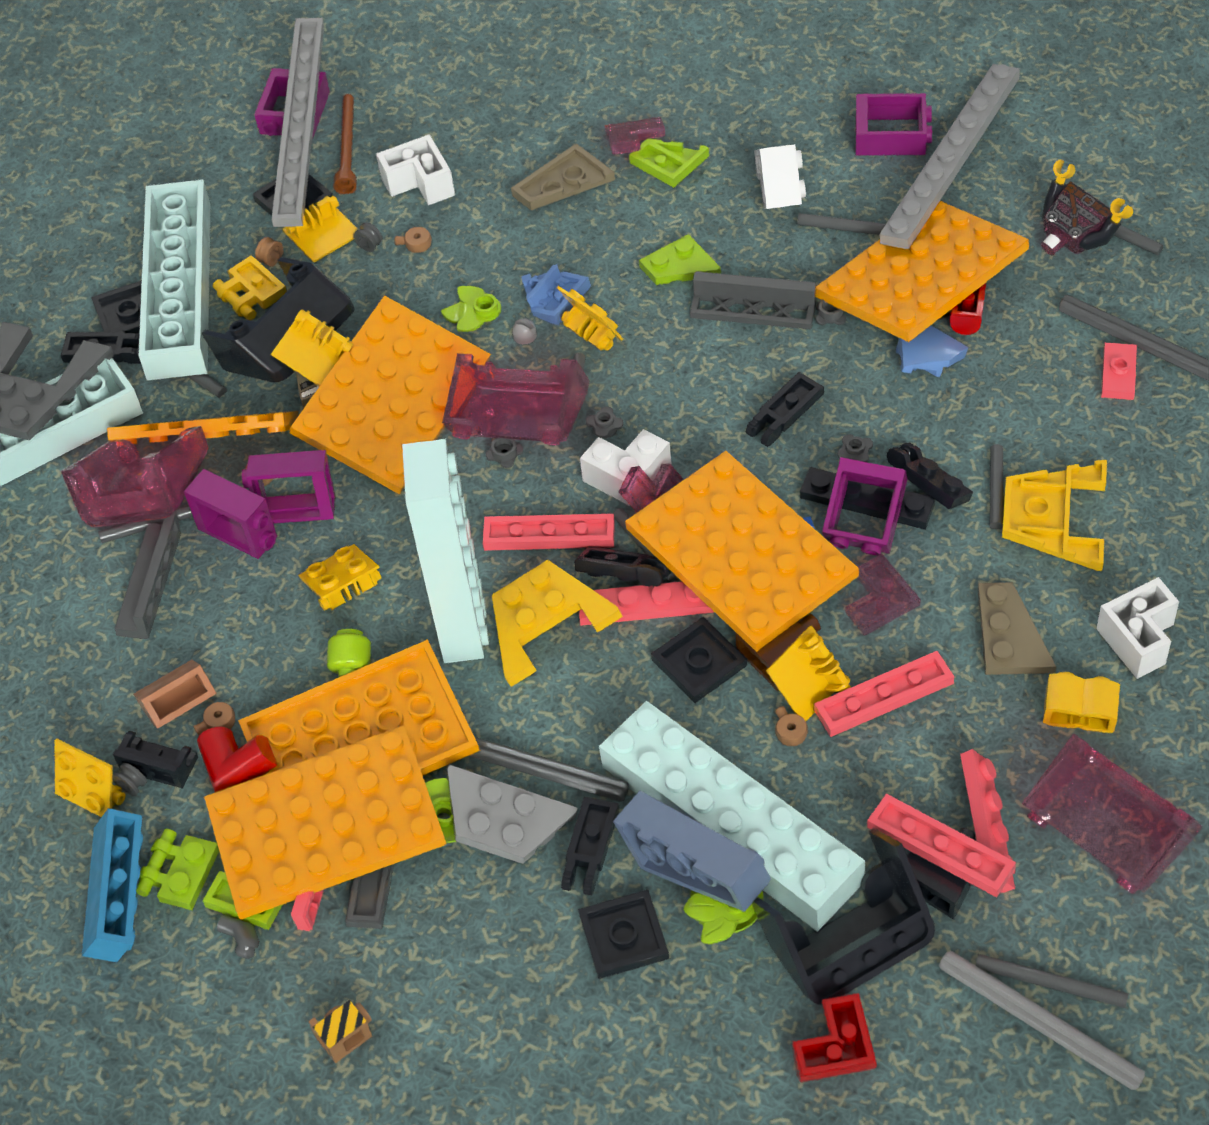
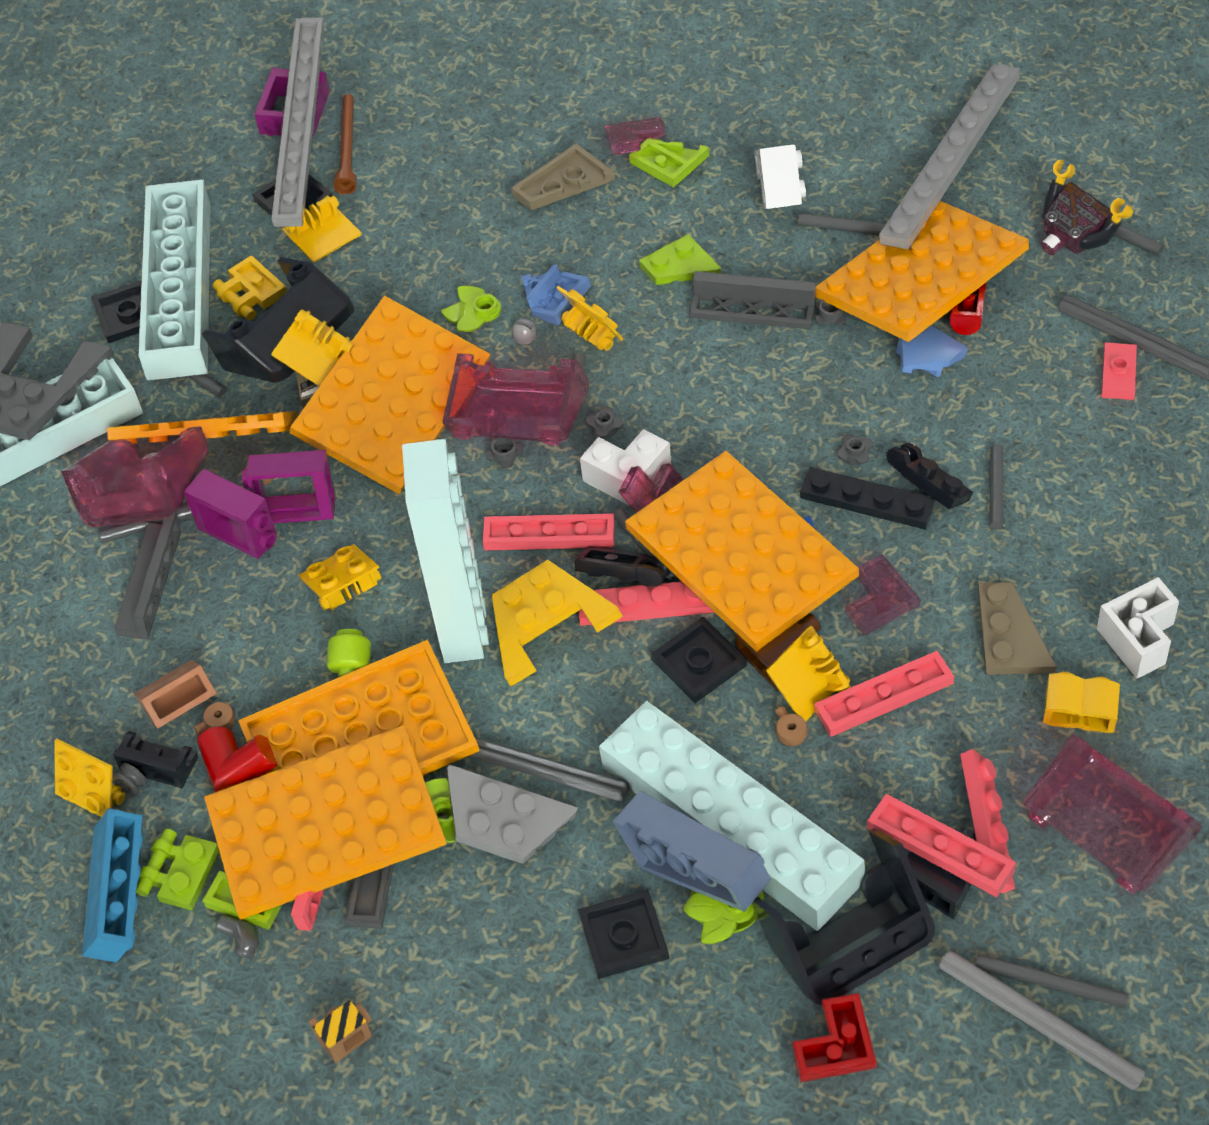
black hinge [61,332,141,364] -> none
medium nougat bush [255,237,283,267] -> none
dark grey bush [353,222,383,252] -> none
white brick [376,134,455,205] -> none
medium nougat piece [395,227,432,253] -> none
black hinge [561,797,620,896] -> none
black hinge [745,372,824,447] -> none
magenta window [822,457,908,556] -> none
magenta window [856,93,932,156] -> none
yellow wing [1002,460,1107,571] -> none

